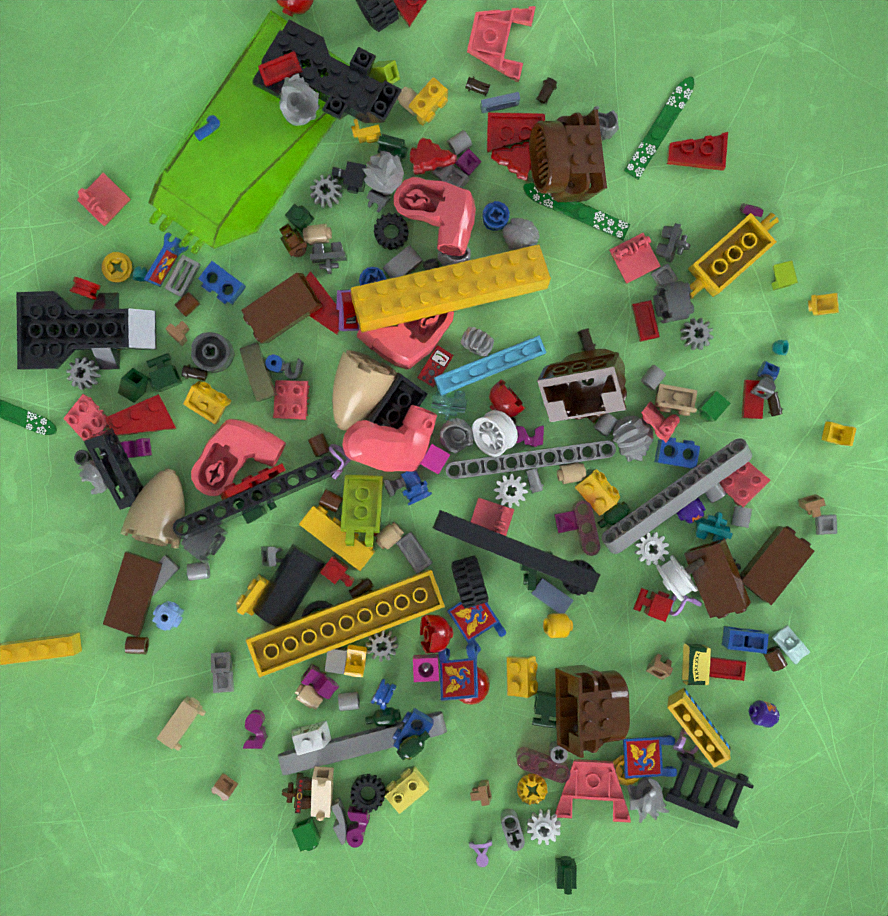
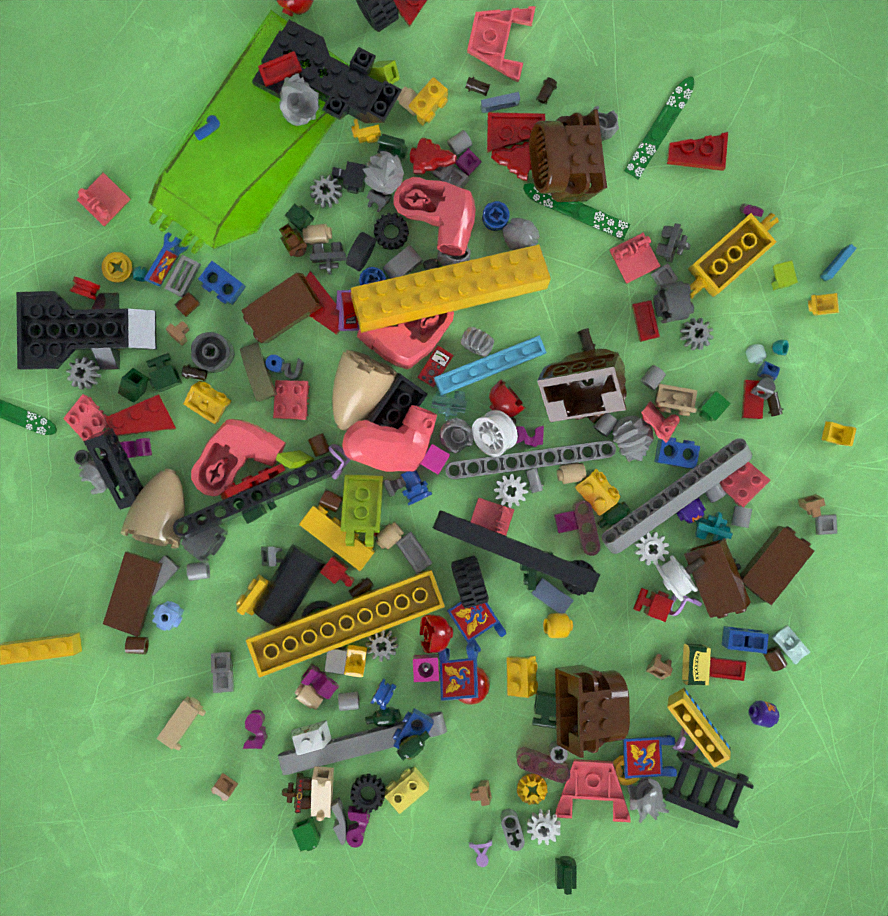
none -> lime tile [276,450,314,469]
none -> black tyre [346,232,376,271]
none -> light aqua piece [746,344,767,365]
none -> dark azure tile [820,244,857,281]

